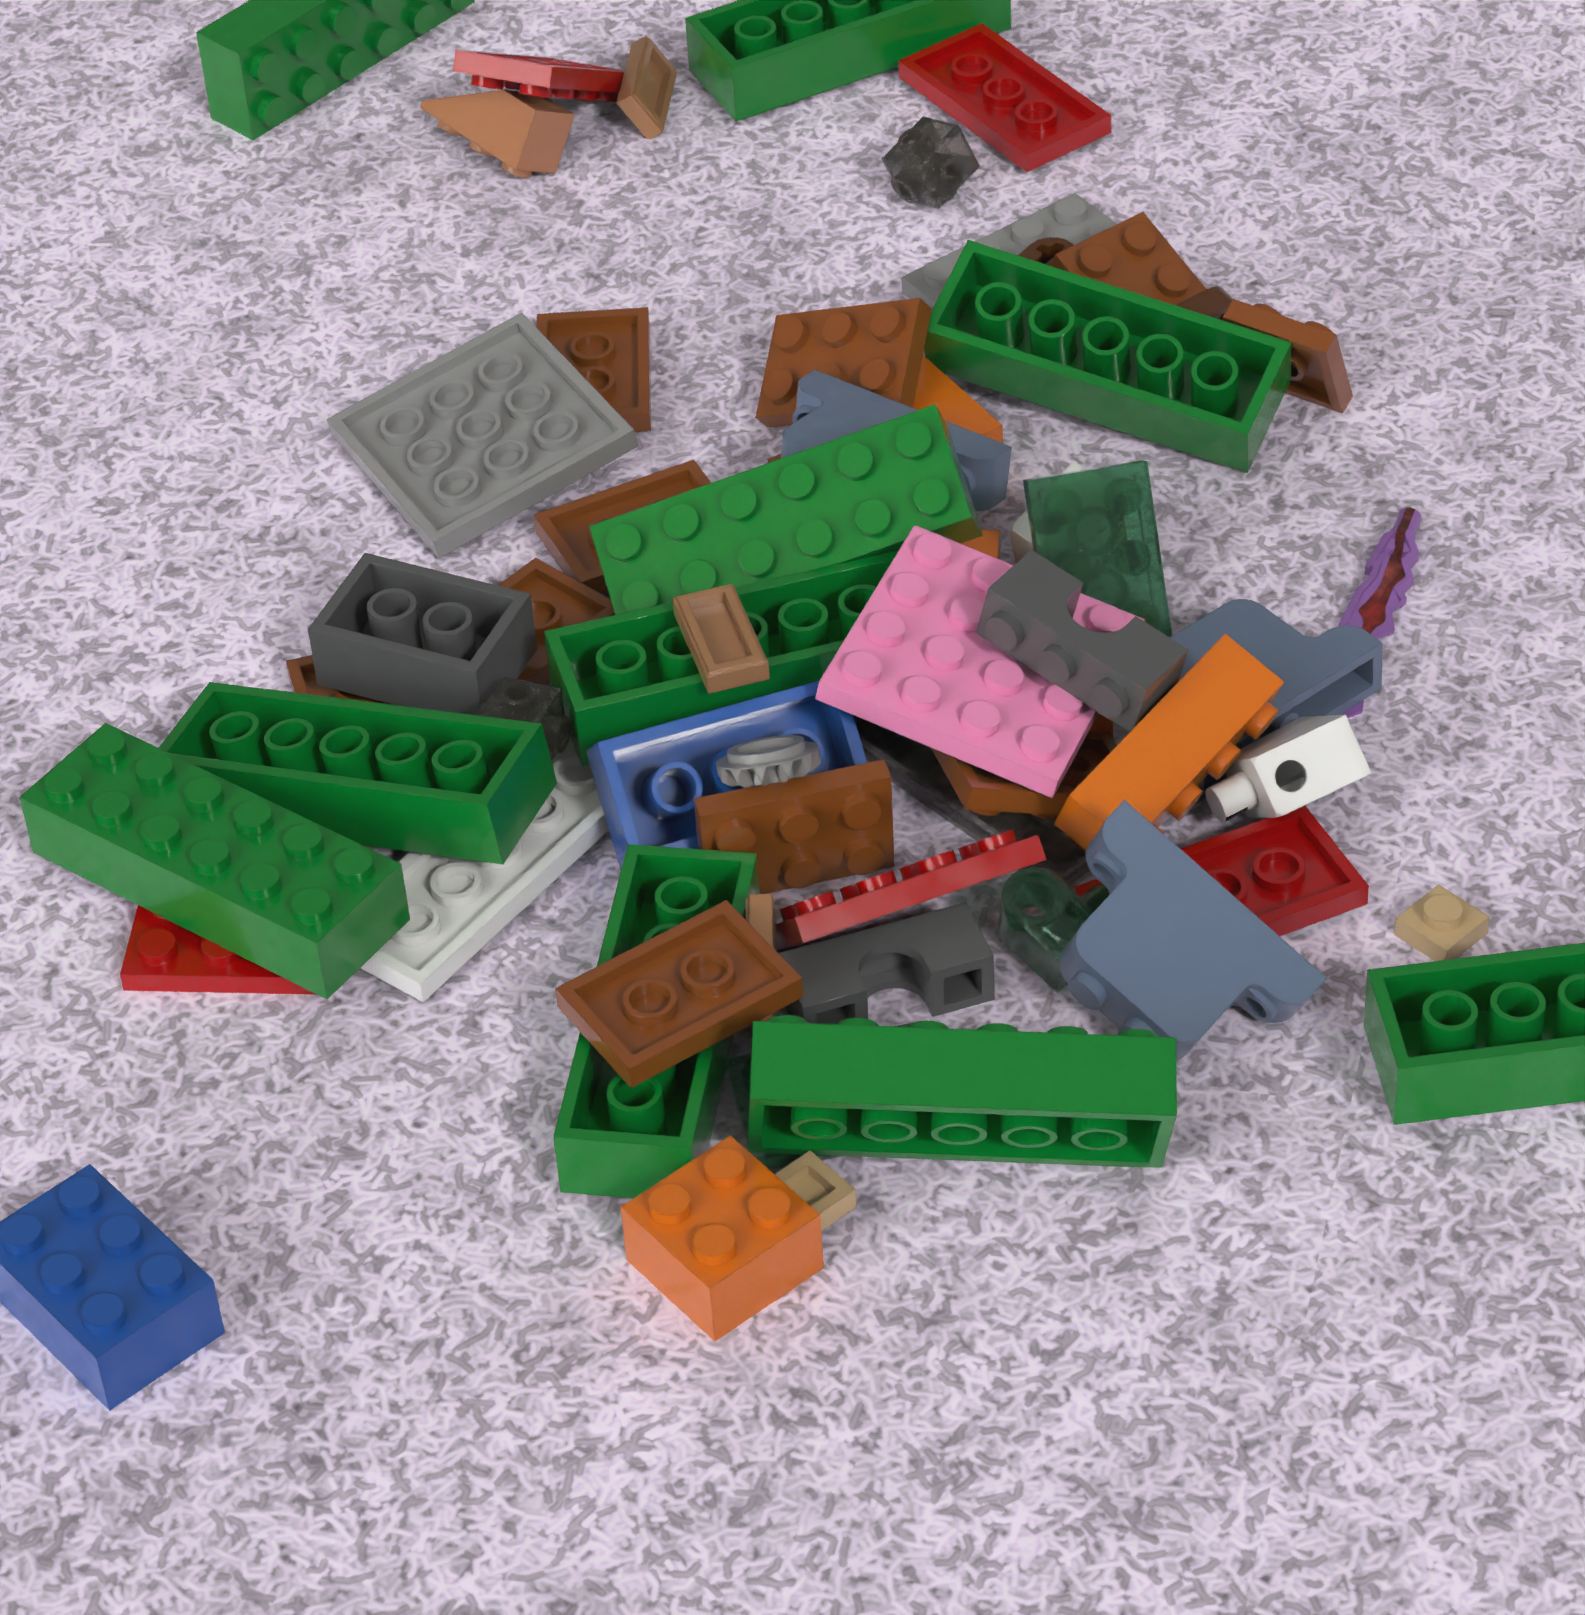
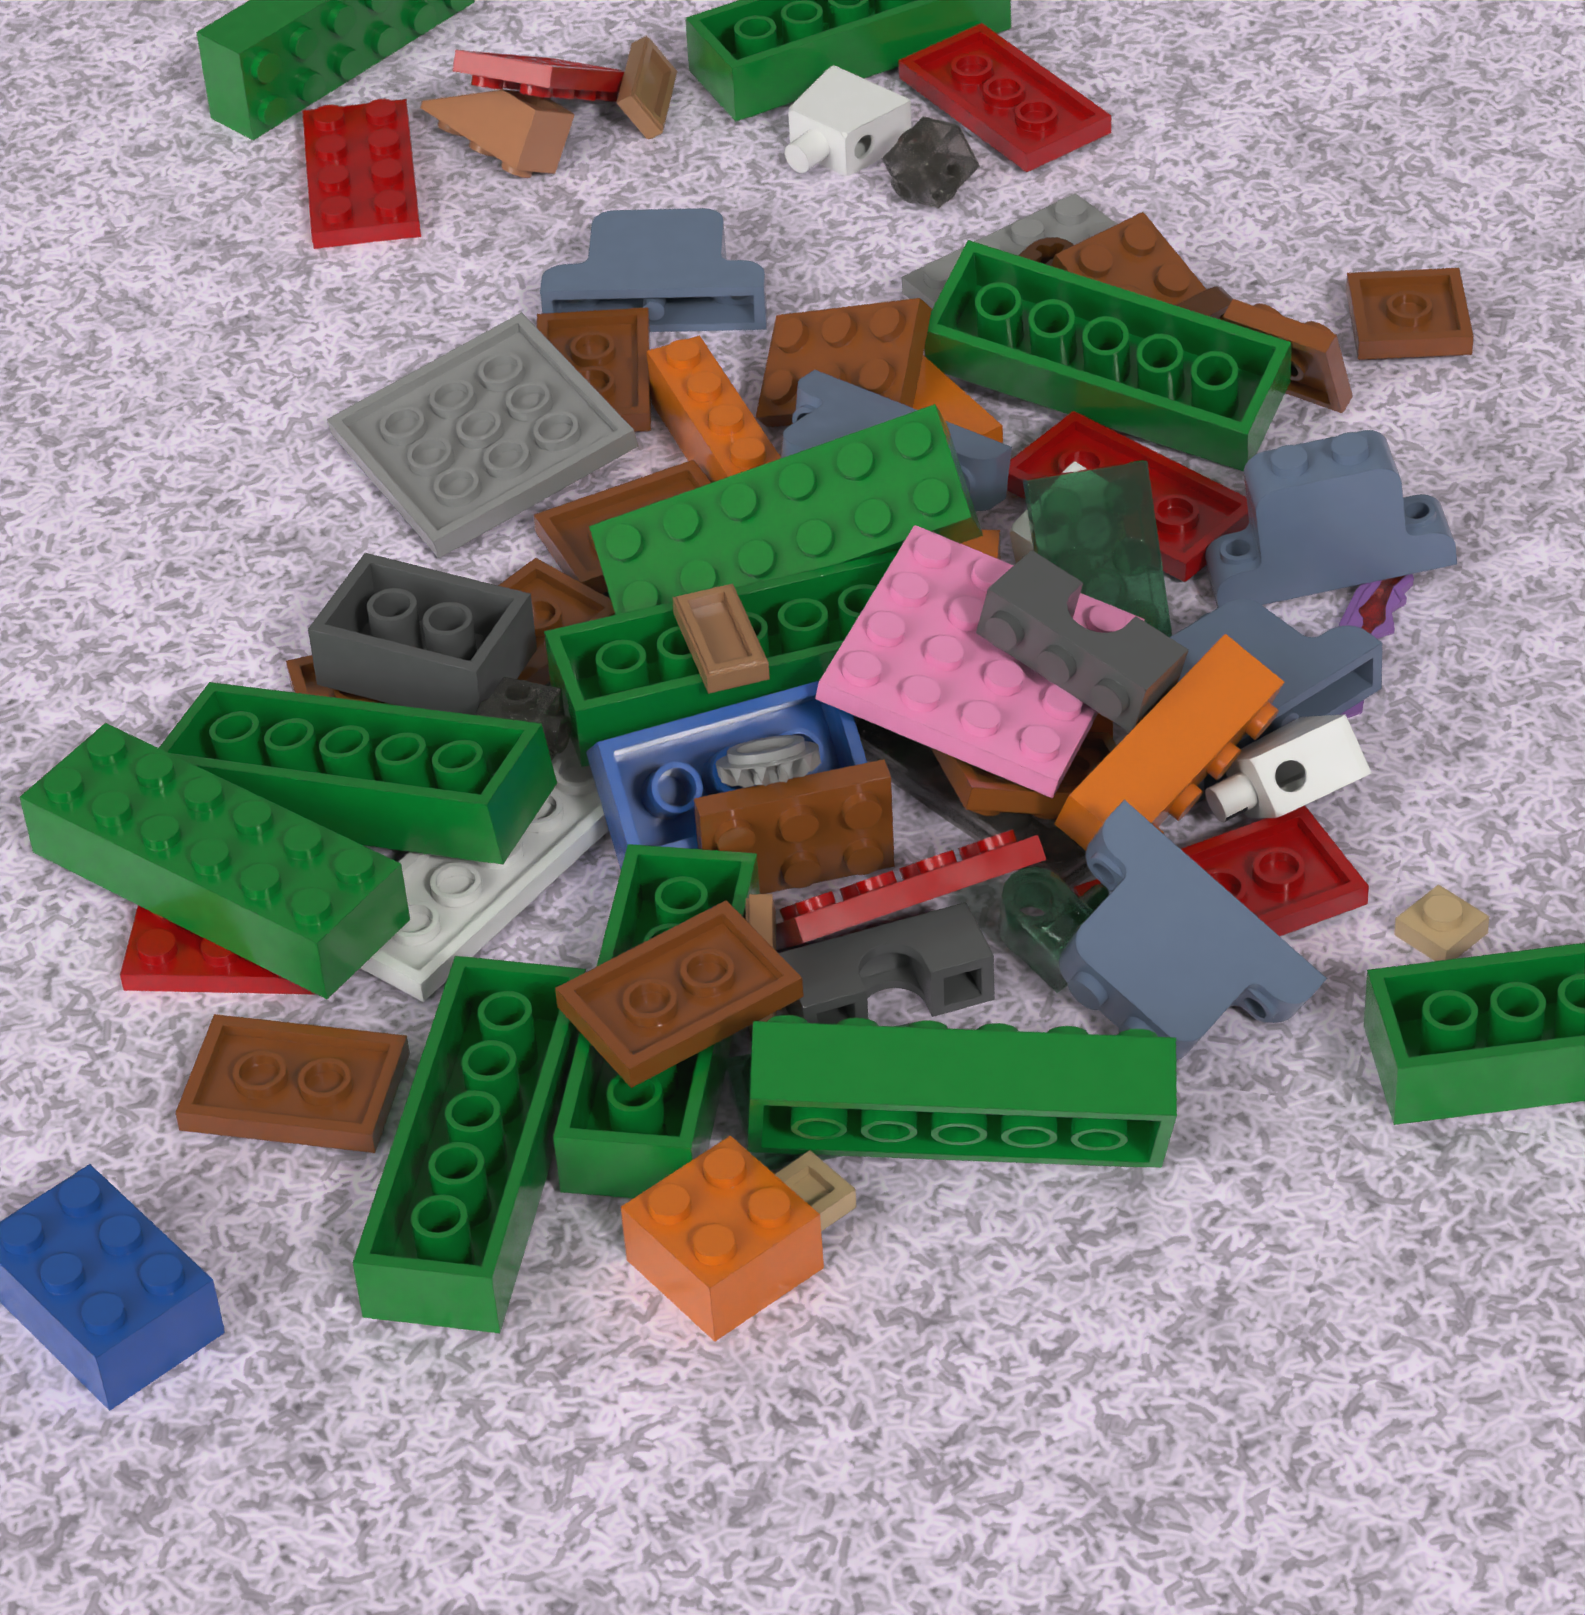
none -> dark orange plate [175,1014,410,1153]
none -> red plate [302,99,421,249]
none -> green brick [352,956,586,1334]
none -> sand blue brick [540,208,767,332]
none -> orange brick [647,335,781,483]
none -> white torso [785,65,912,176]
none -> red plate [1007,411,1249,582]
none -> sand blue brick [1205,430,1457,608]
none -> dark orange plate [1346,268,1474,360]

